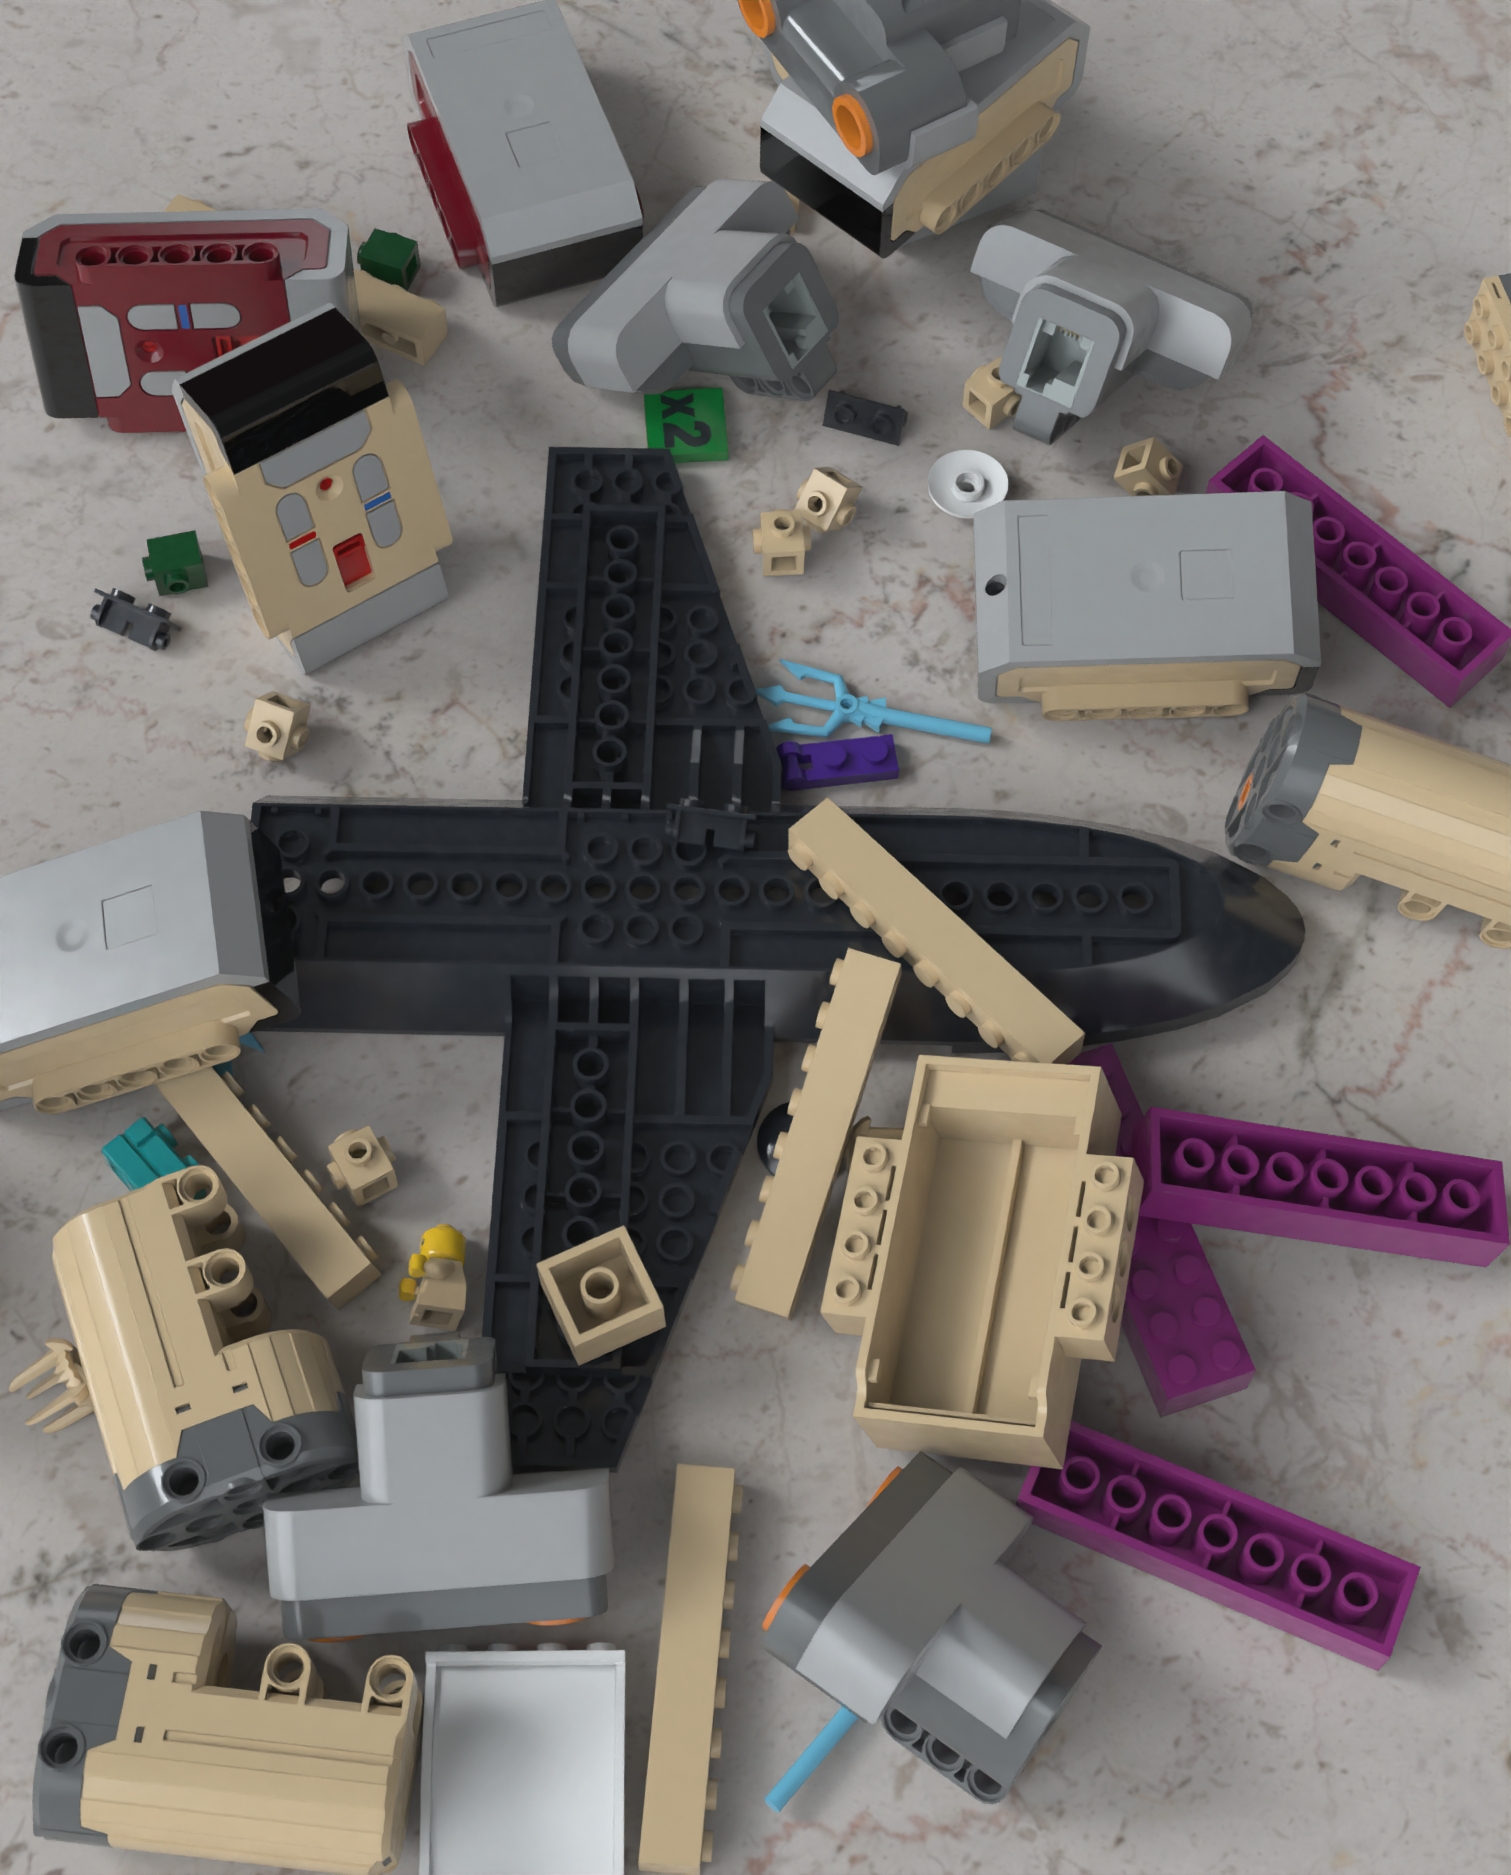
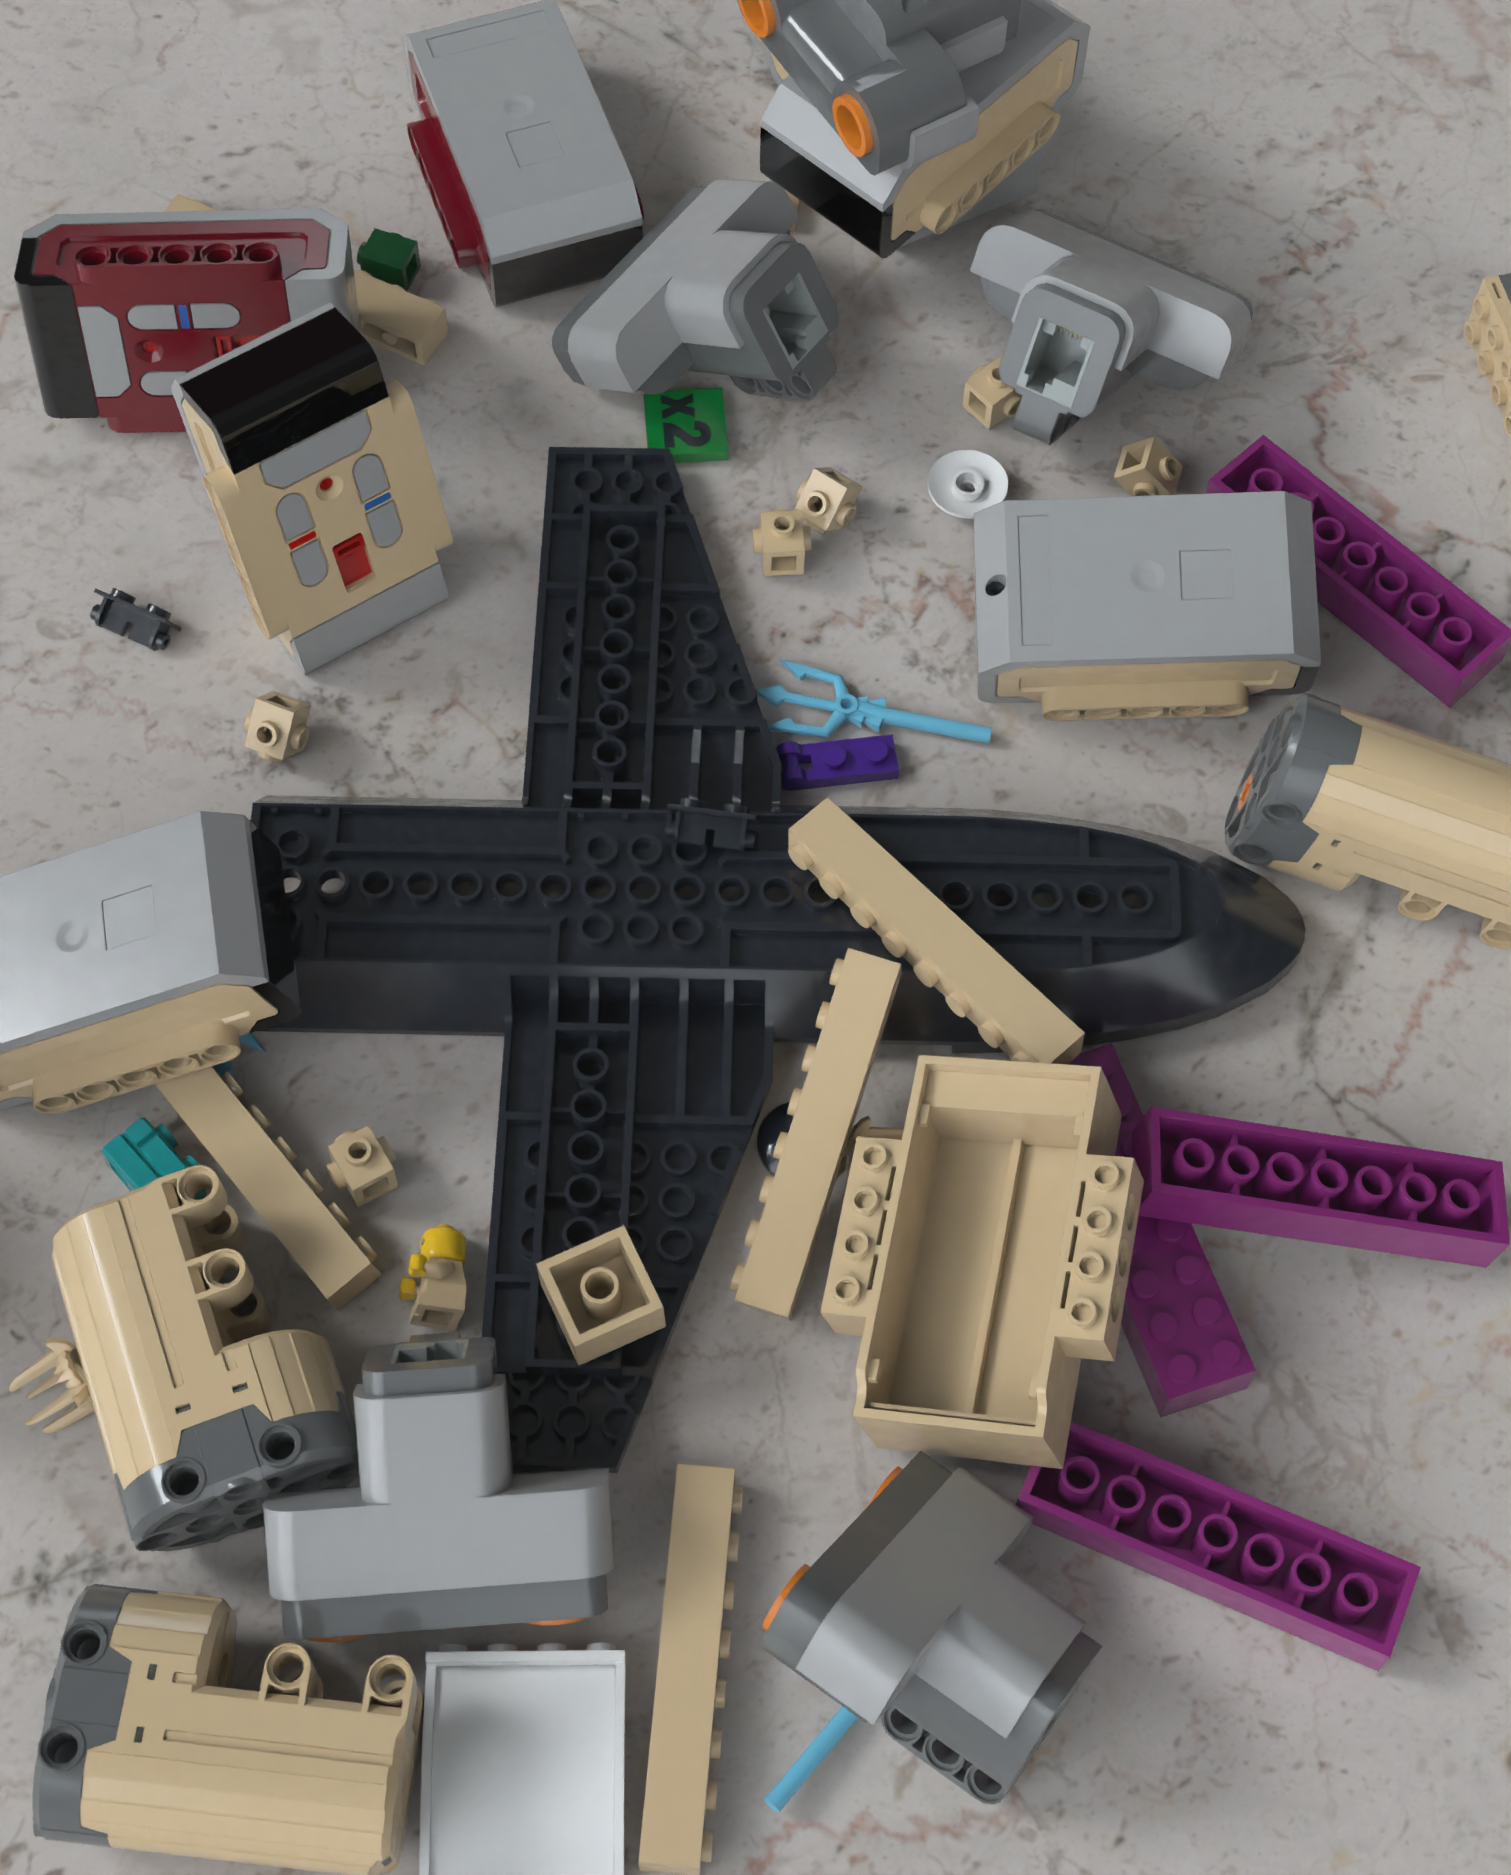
dark green brick [142,530,208,596] -> none
black hinge [822,389,909,446] -> none

